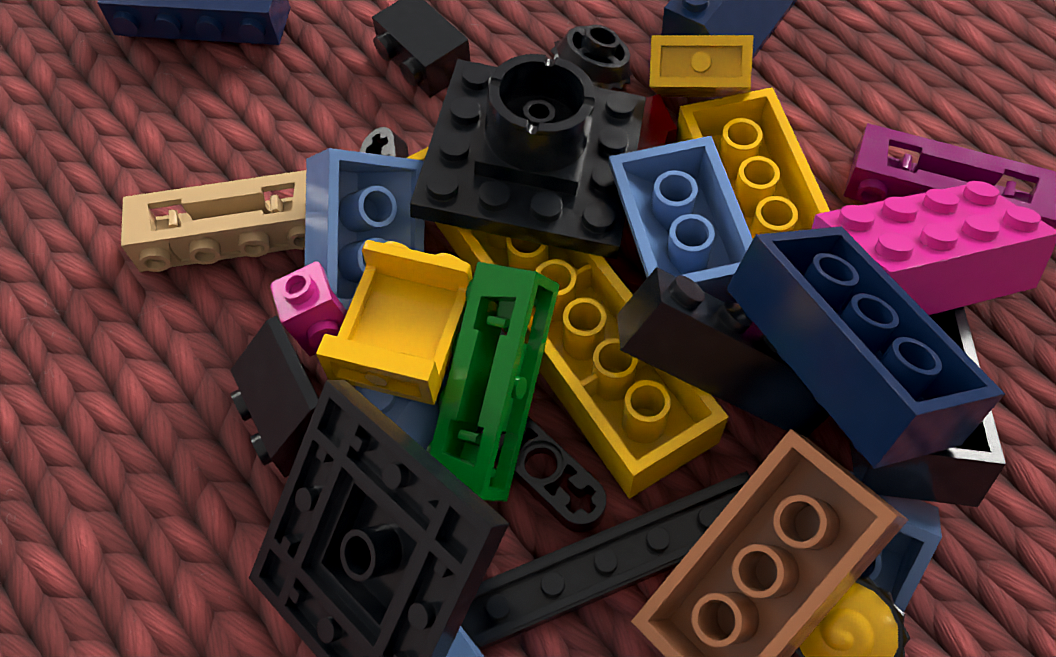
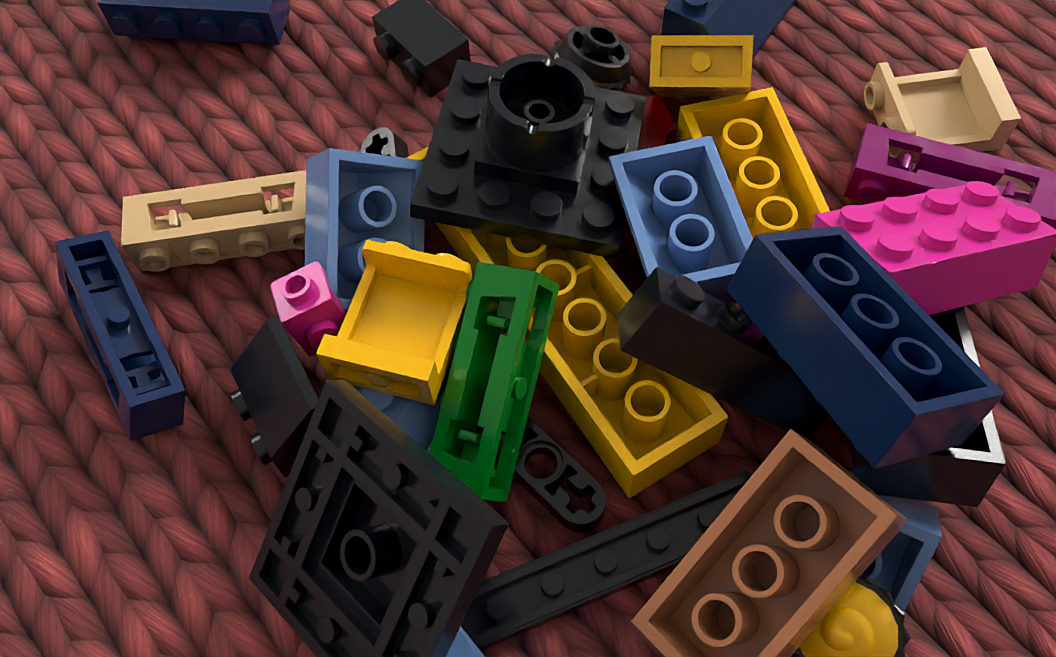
none -> dark blue brick [55,230,186,441]
none -> tan panel [864,47,1021,161]

